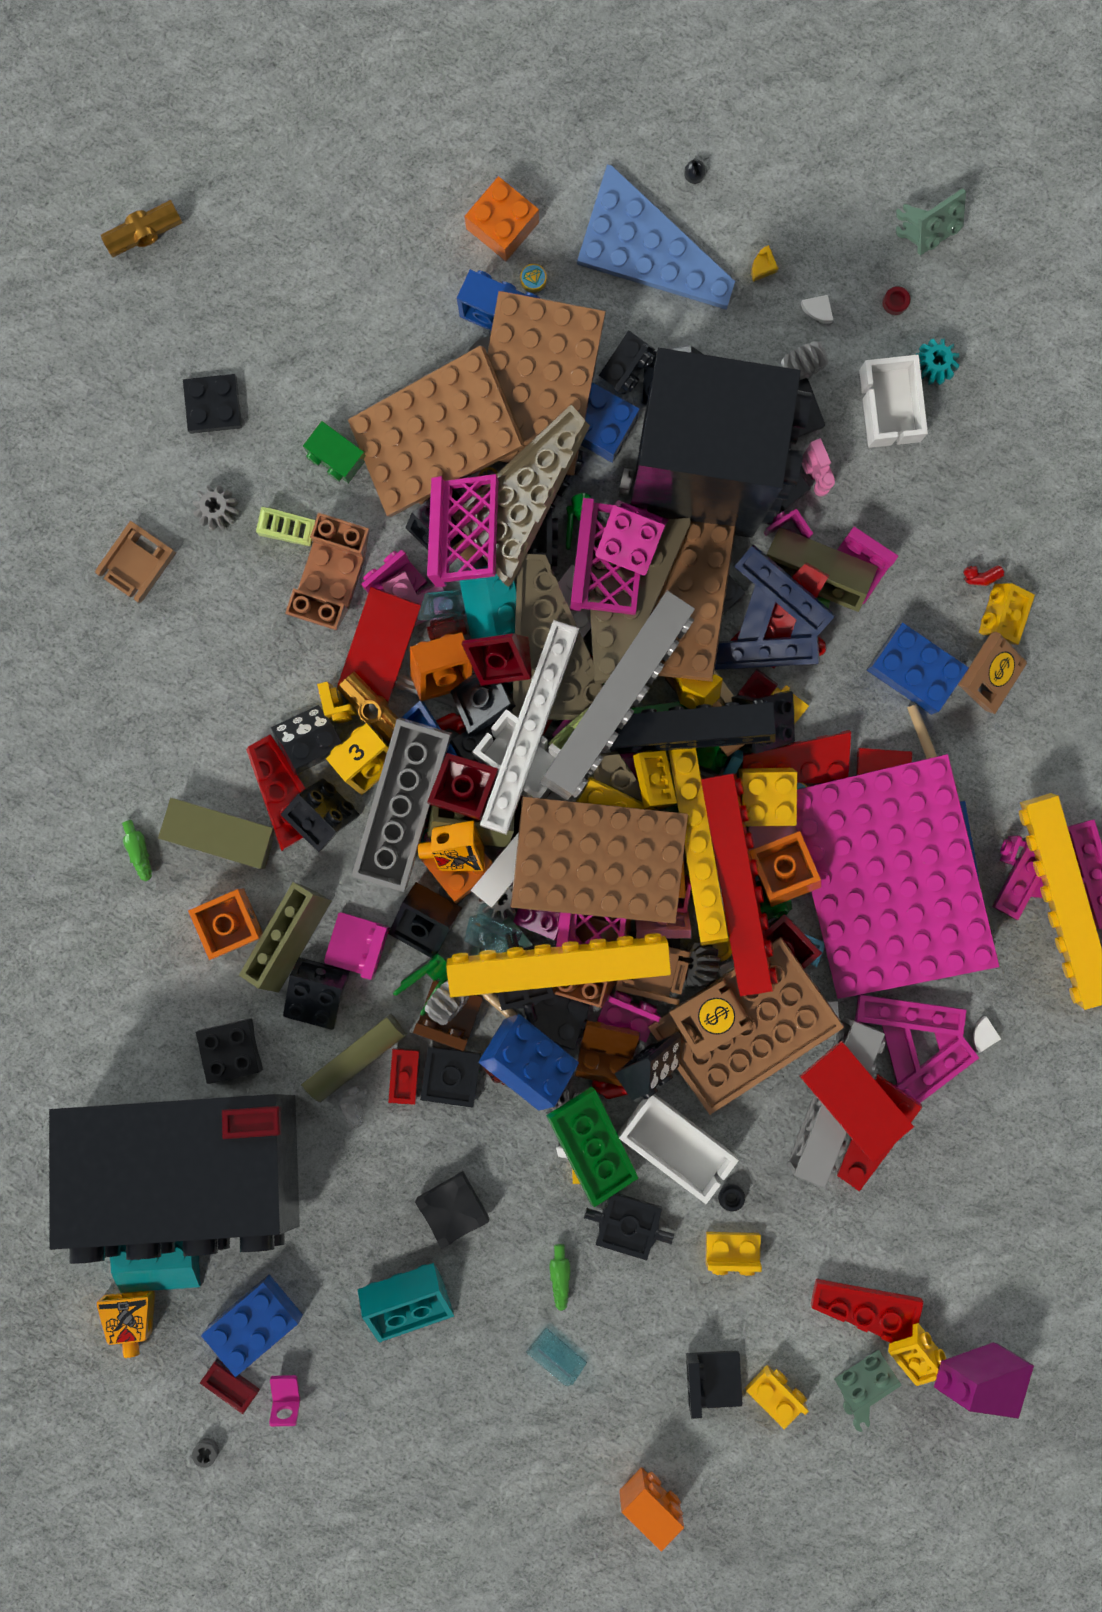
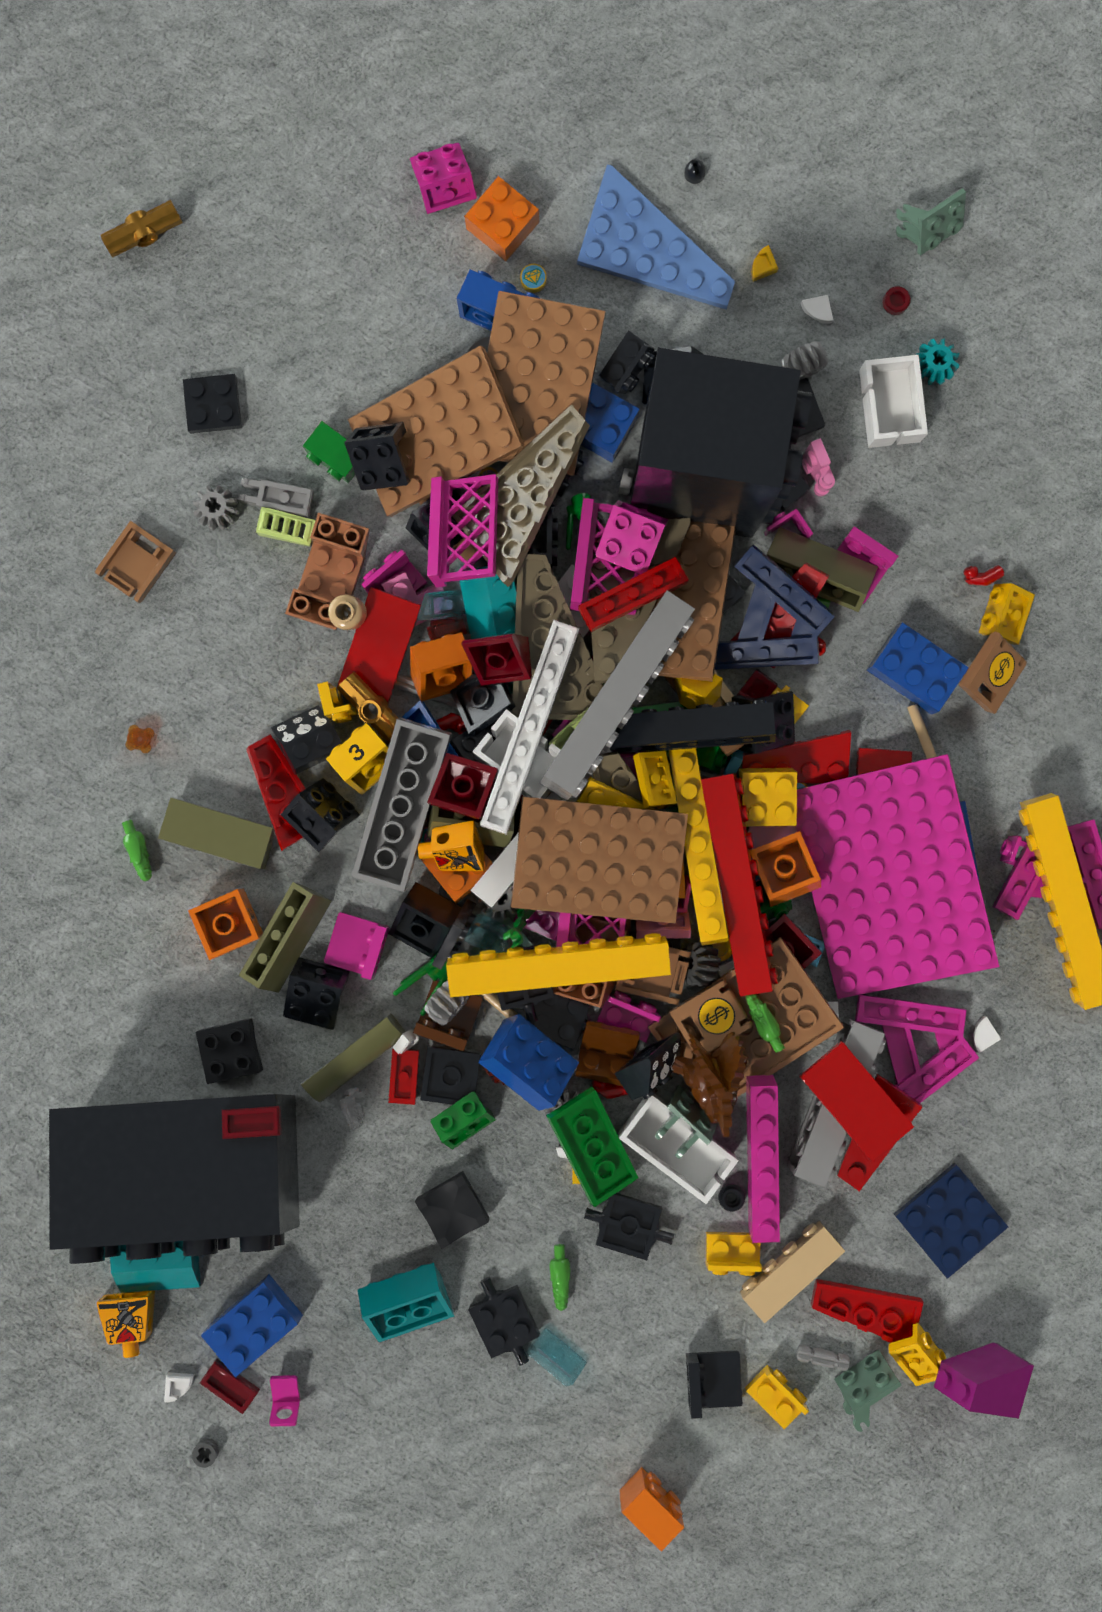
none -> clear orange plate [125,725,155,753]
none -> white tile [164,1372,195,1402]
none -> light grey hinge [237,478,314,518]
none -> tan head [328,595,366,630]
none -> black bracket [344,422,410,491]
none -> white tile [393,1029,419,1054]
none -> dark pink bracket [410,143,477,214]
none -> green bracket [430,1091,496,1150]
none -> black plate [432,899,476,970]
none -> black plate [468,1277,540,1366]
none -> green piece [503,908,536,949]
none -> red plate [578,557,689,632]
none -> sand green plate [655,1085,718,1159]
none -> reddish brown piece [672,1032,748,1137]
none -> tan brick [740,1221,845,1324]
none -> bright green piece [746,994,785,1053]
none -> dark pink brick [746,1075,780,1243]
none -> light grey axle [796,1345,850,1371]
none -> dark blue plate [894,1163,1008,1279]

